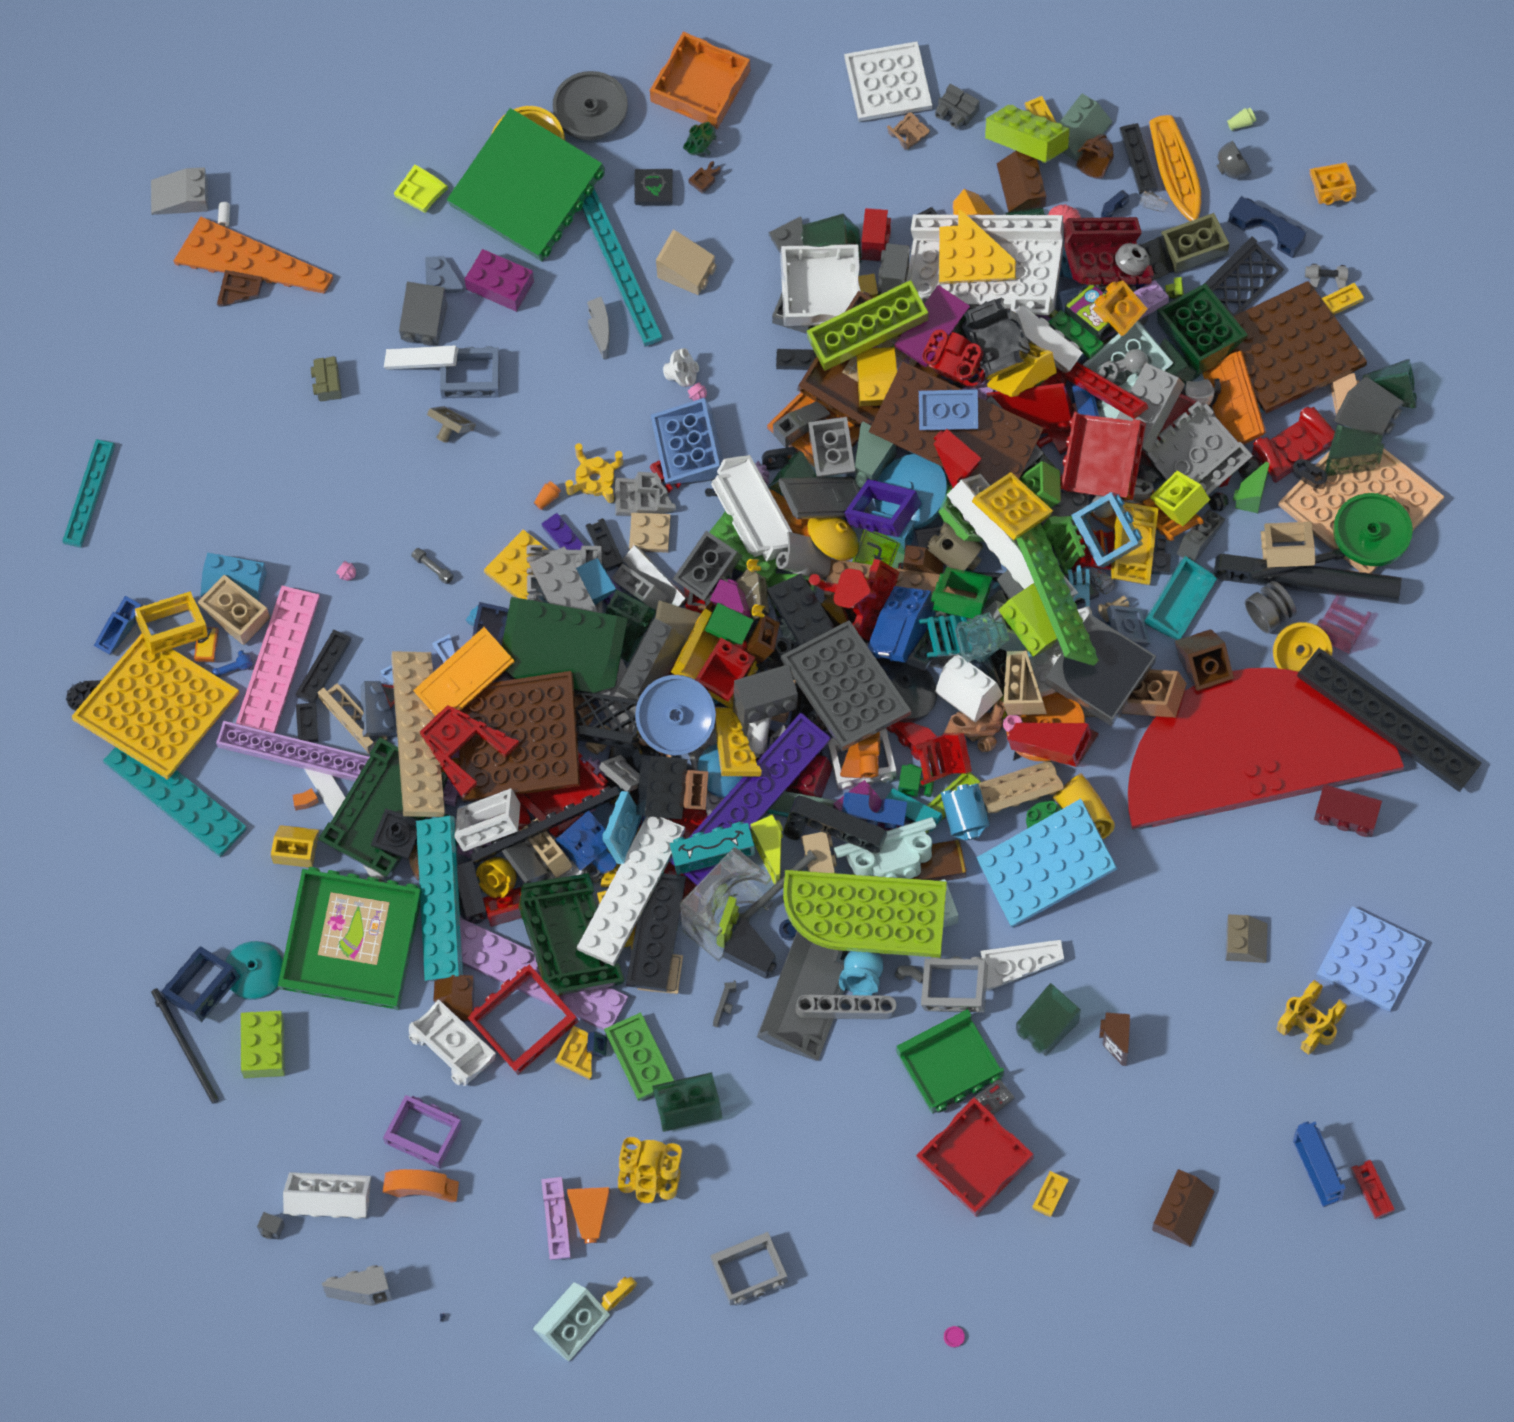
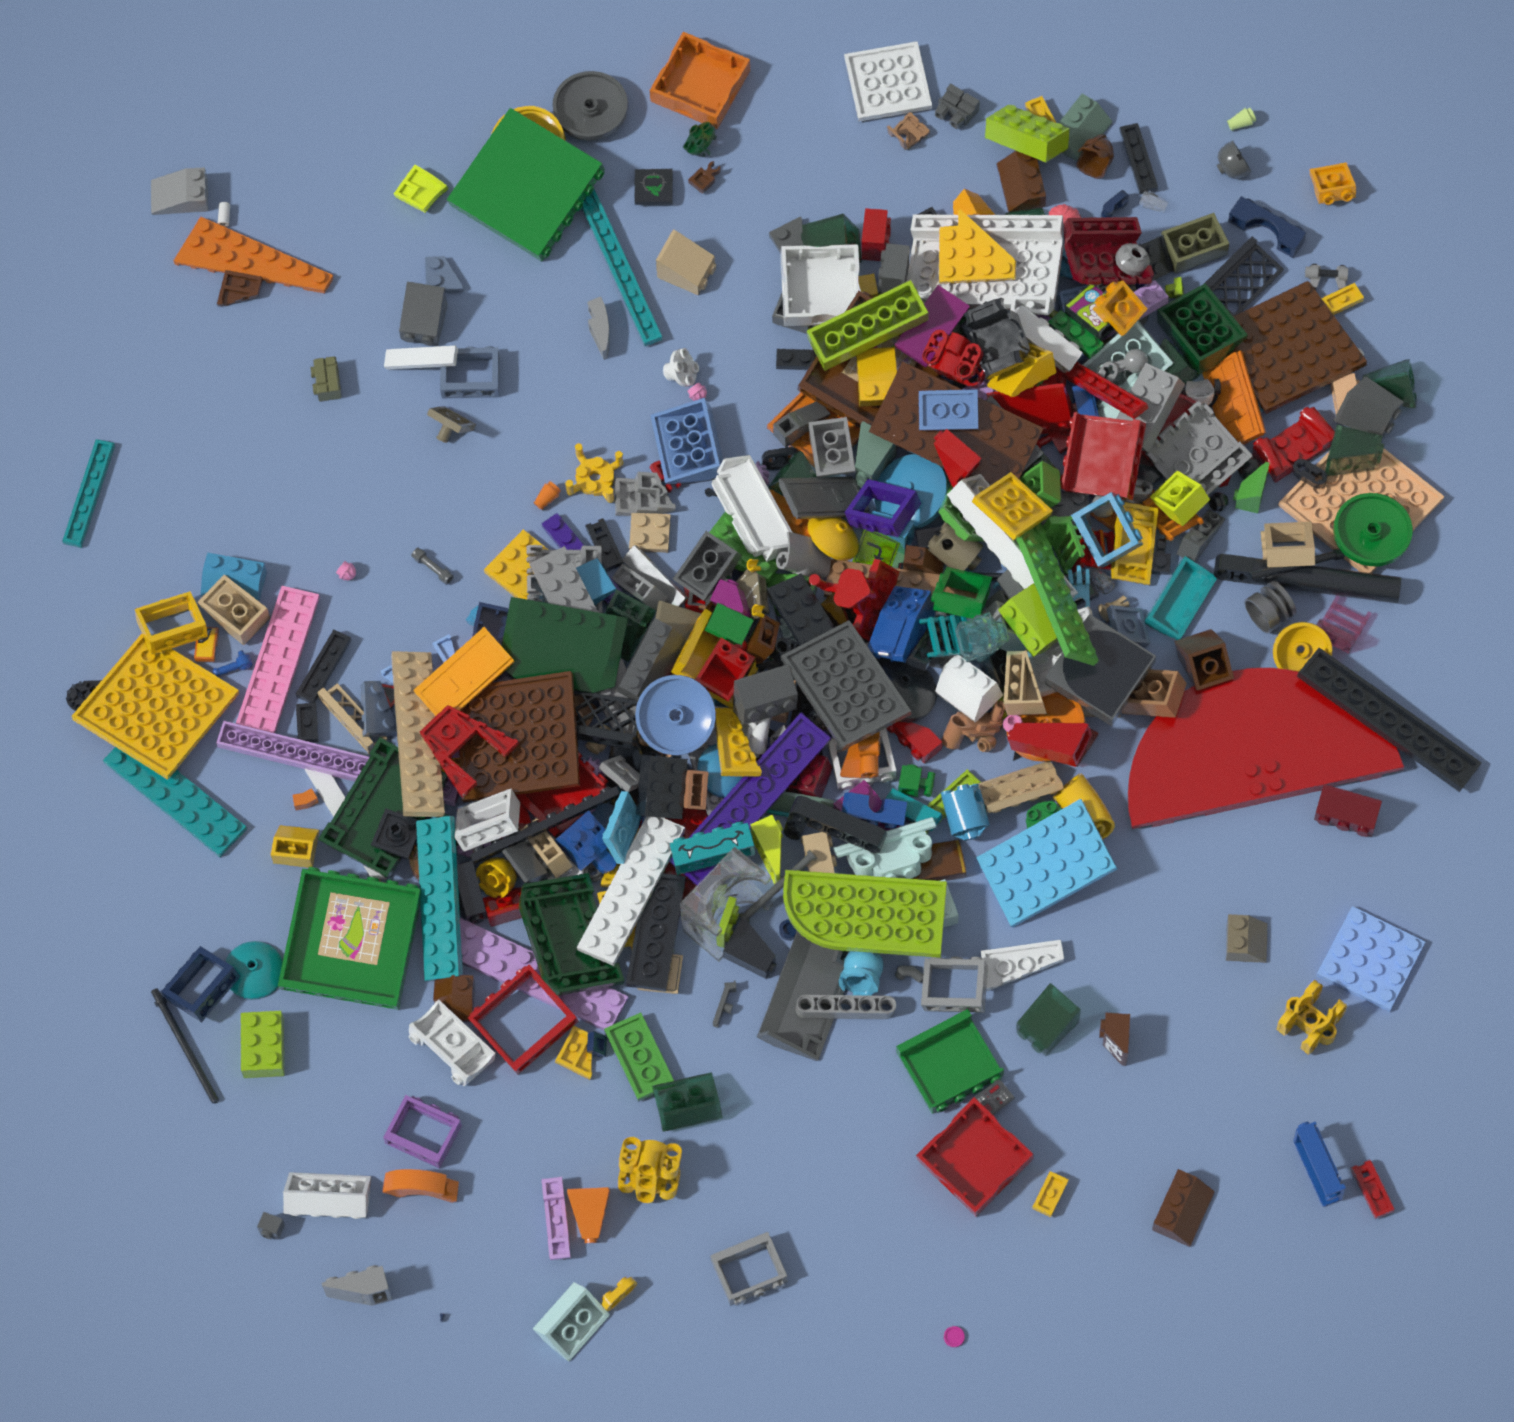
blue slope [93,596,144,655] -> none
magenta brick [465,249,534,312] -> none
red plate [913,733,972,785] -> none
light orange piece [1149,115,1202,221] -> none

